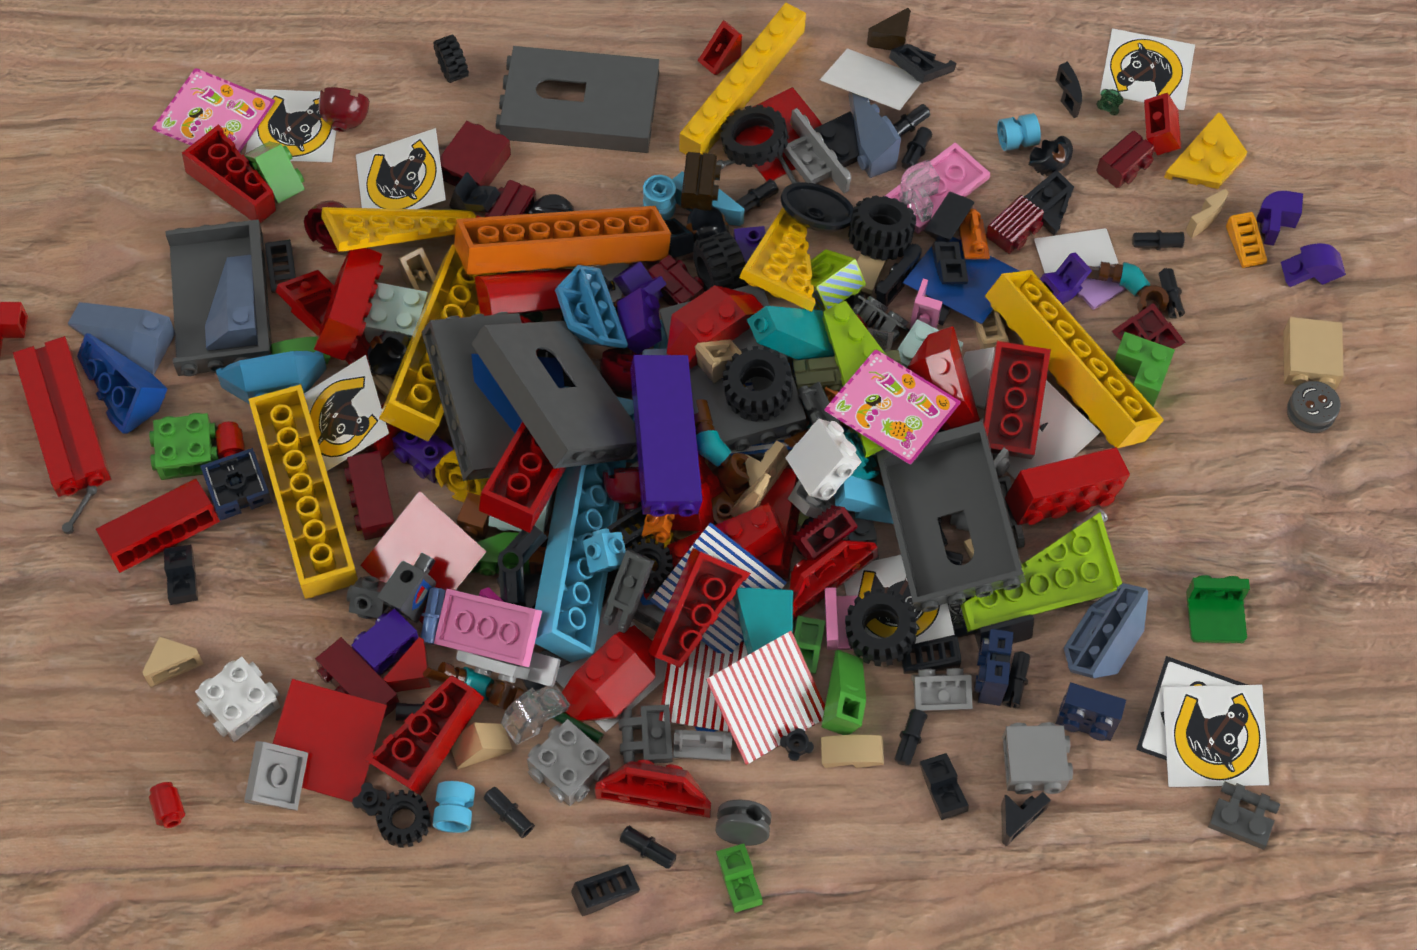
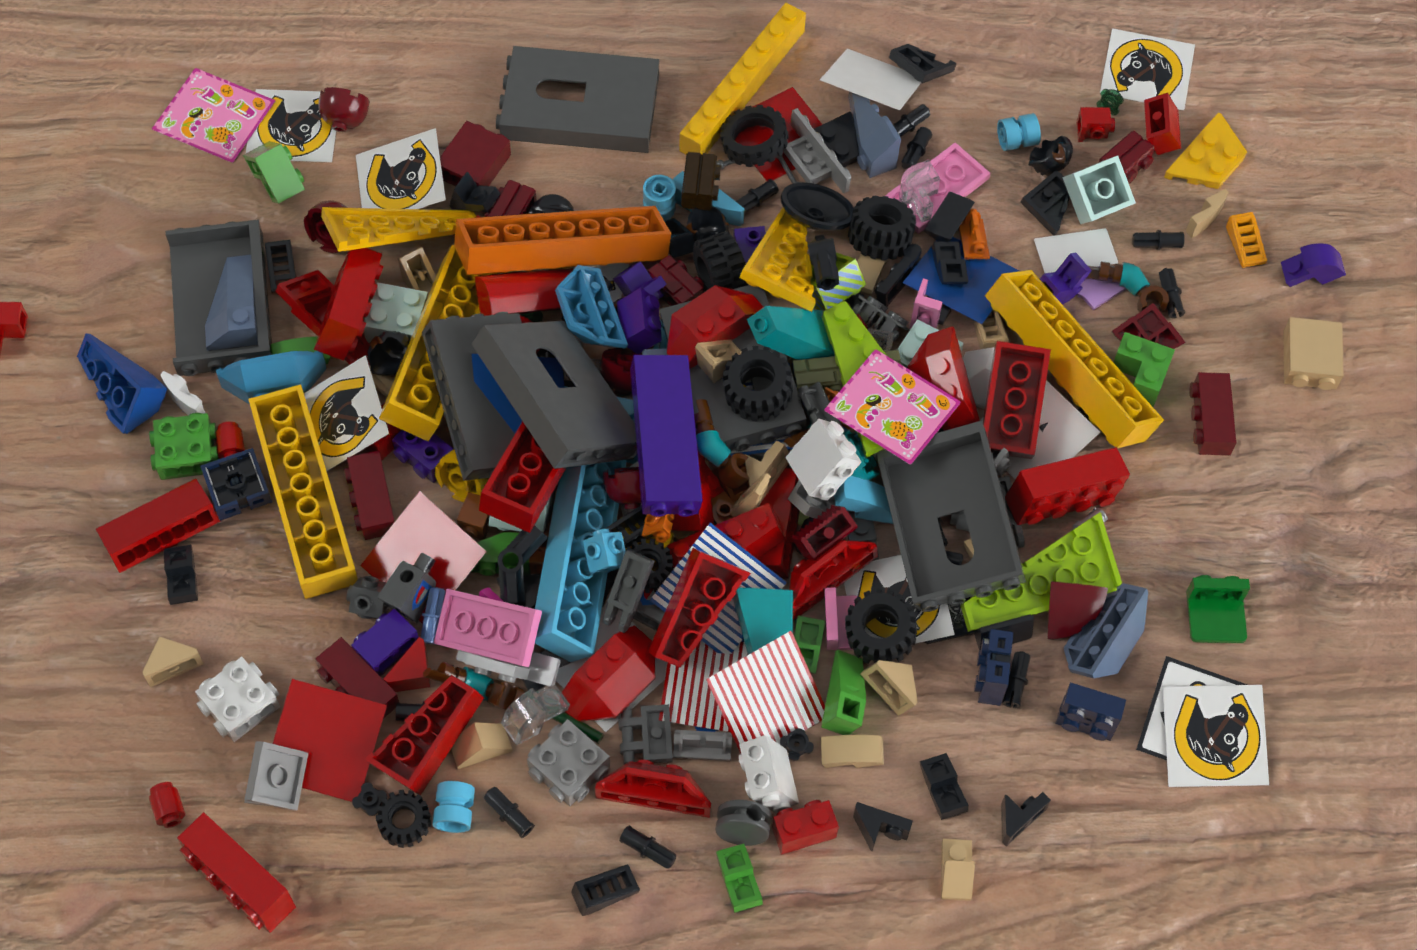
red brick [13,336,112,497] -> none
dark grey hinge [62,486,97,534] -> none
sand blue wedge [68,302,175,375] -> none
red wedge [182,124,276,223] -> none
black tyre [433,34,469,83] -> none
red slope [698,20,742,75] -> none
dark brown slope [867,8,911,51] -> none
black axle [895,709,928,766] -> none
black slope [902,636,961,674] -> none
light grey bracket [911,668,973,711] -> none
dark red brick [986,195,1044,254] -> none
light grey brick [1002,722,1073,794] -> none
black slope [1056,61,1082,118] -> none
dark grey plate [1208,781,1280,850] -> none
dark purple brick [1256,191,1303,246] -> none
dark grey head [1287,381,1341,433] -> none
none -> white slope [161,371,205,416]
none -> red brick [177,812,296,933]
none -> white brick [739,735,799,813]
none -> red brick [772,800,839,855]
none -> black piece [807,235,839,291]
none -> black slope [853,802,913,851]
none -> tan slope [861,660,918,716]
none -> tan slope [941,839,975,901]
none -> dark red brick [1047,582,1108,640]
none -> light aqua brick [1062,156,1136,224]
none -> red brick [1076,107,1115,142]
none -> dark red brick [1189,372,1237,456]

